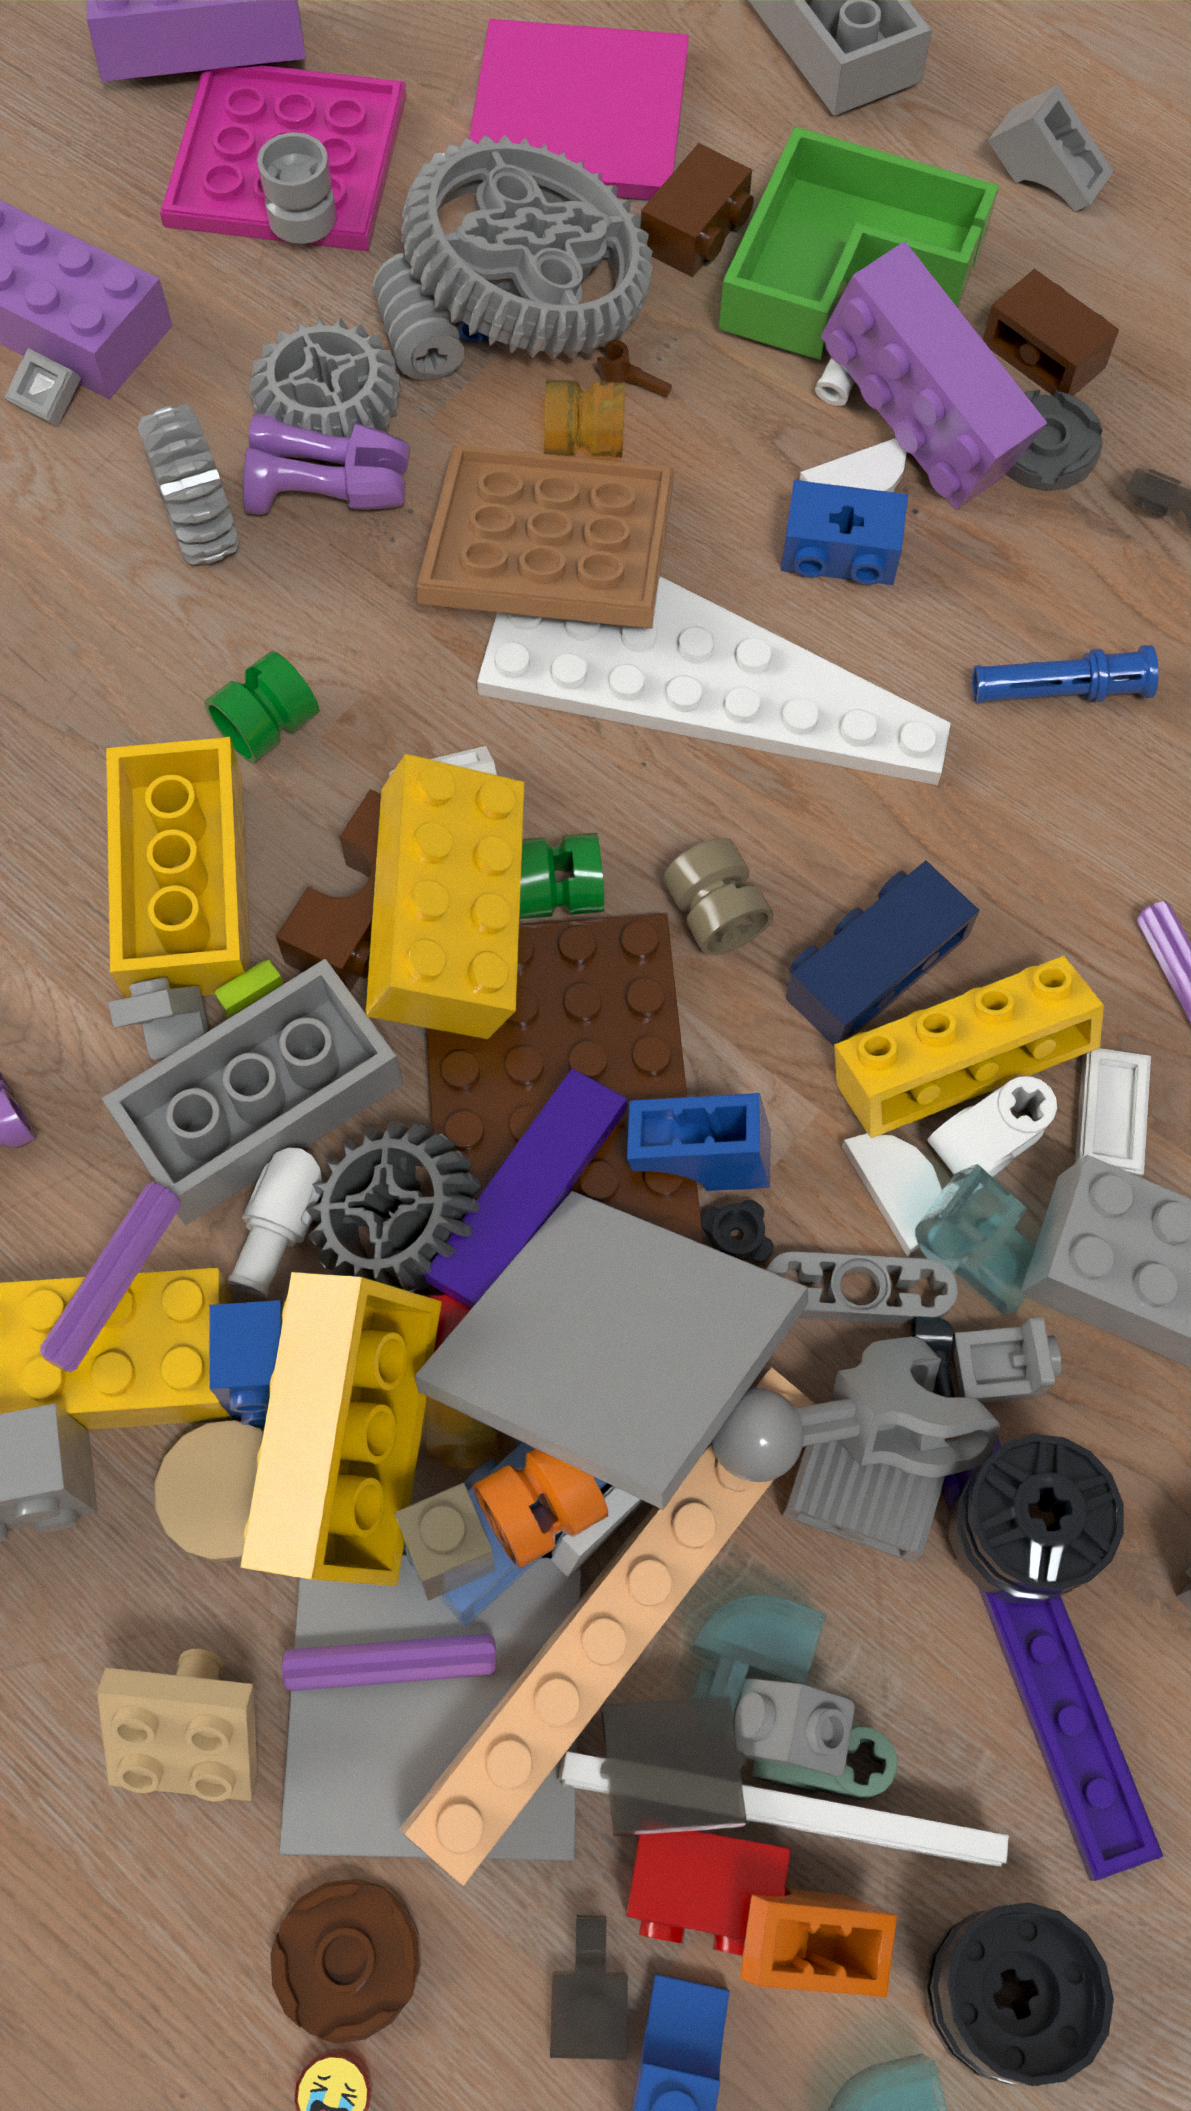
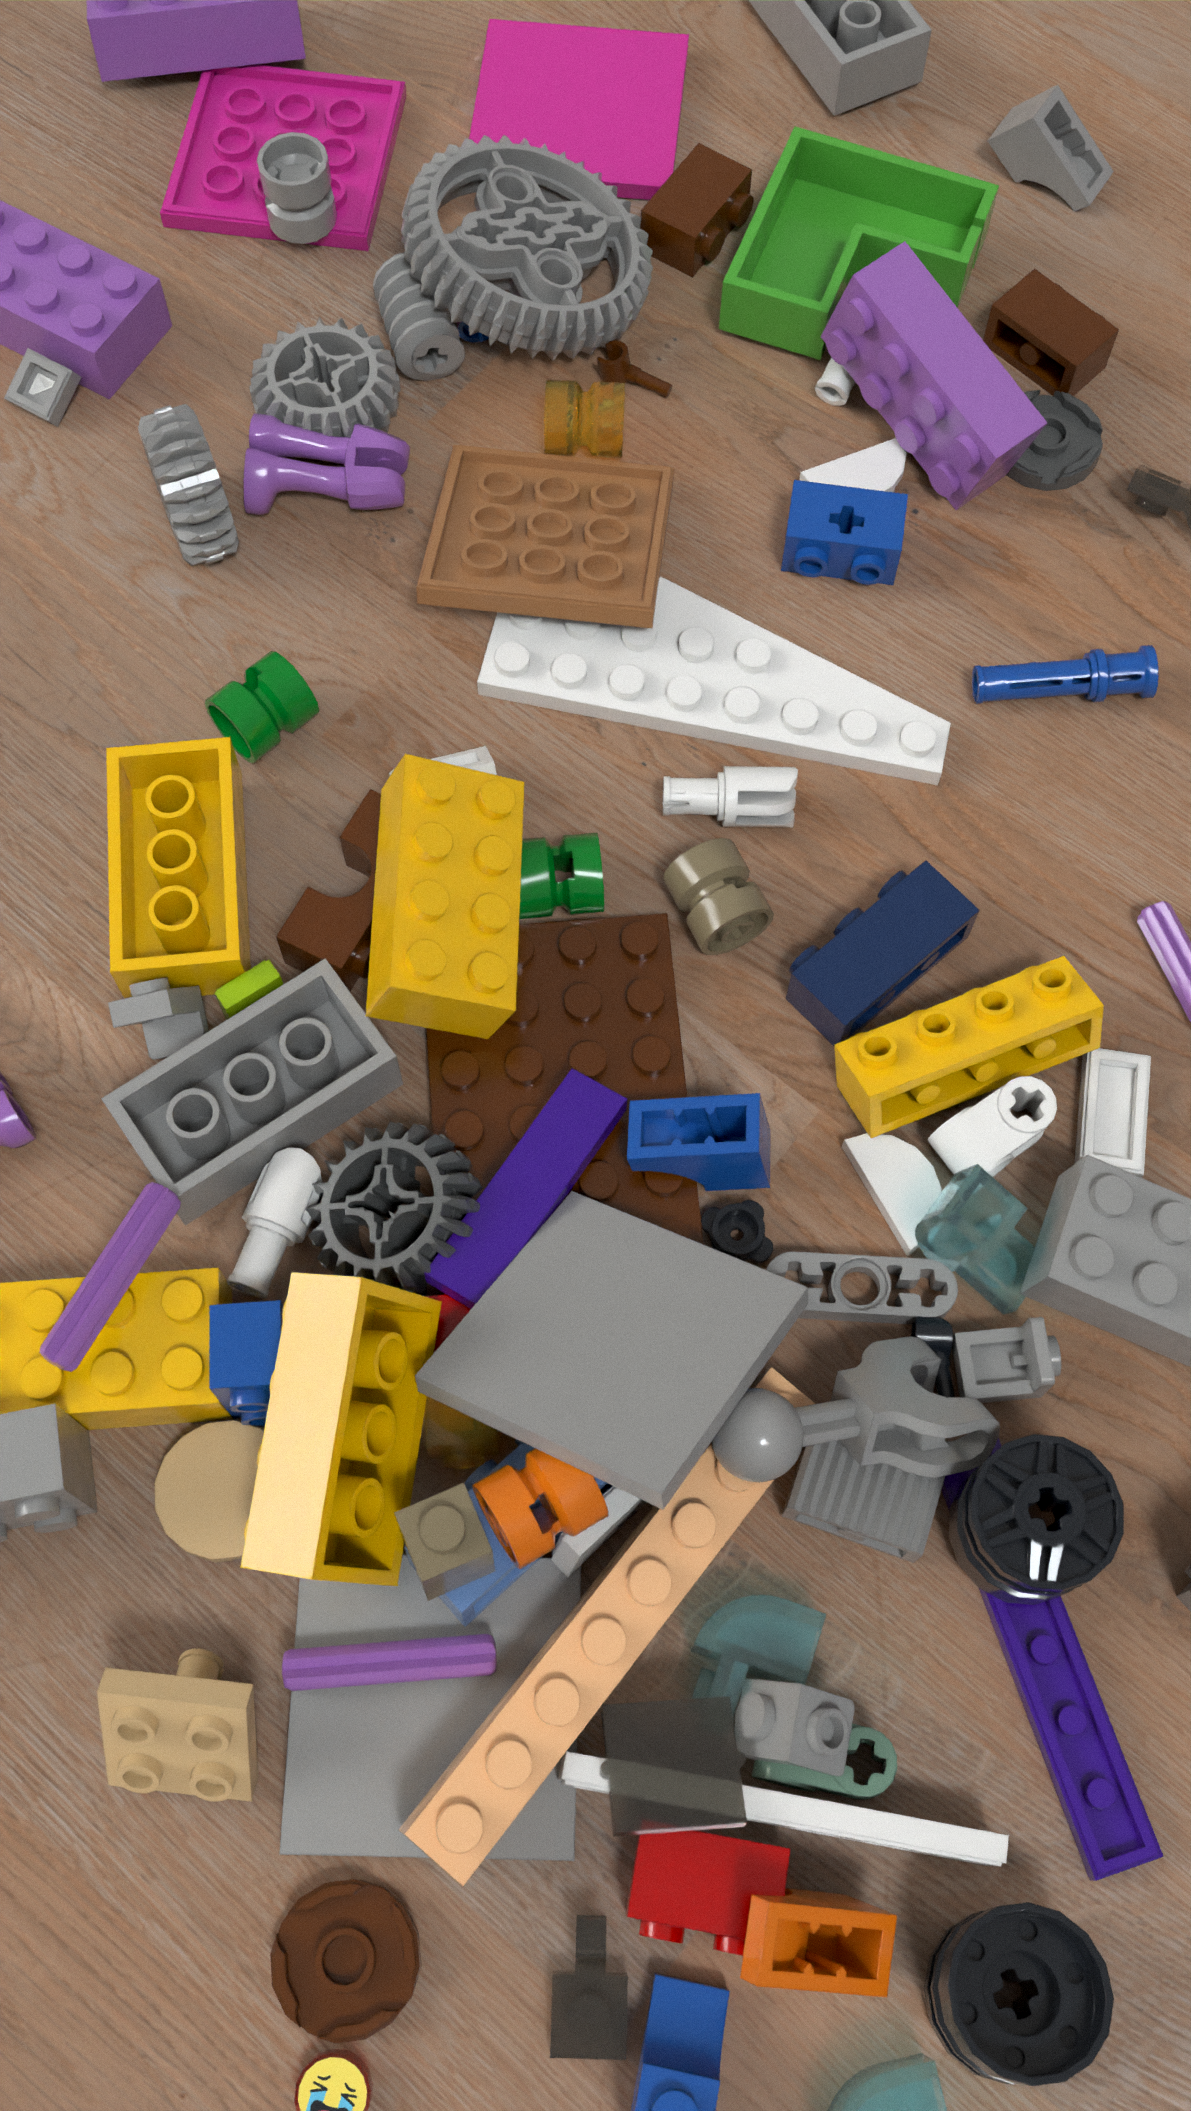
none -> white arm [663,766,798,828]

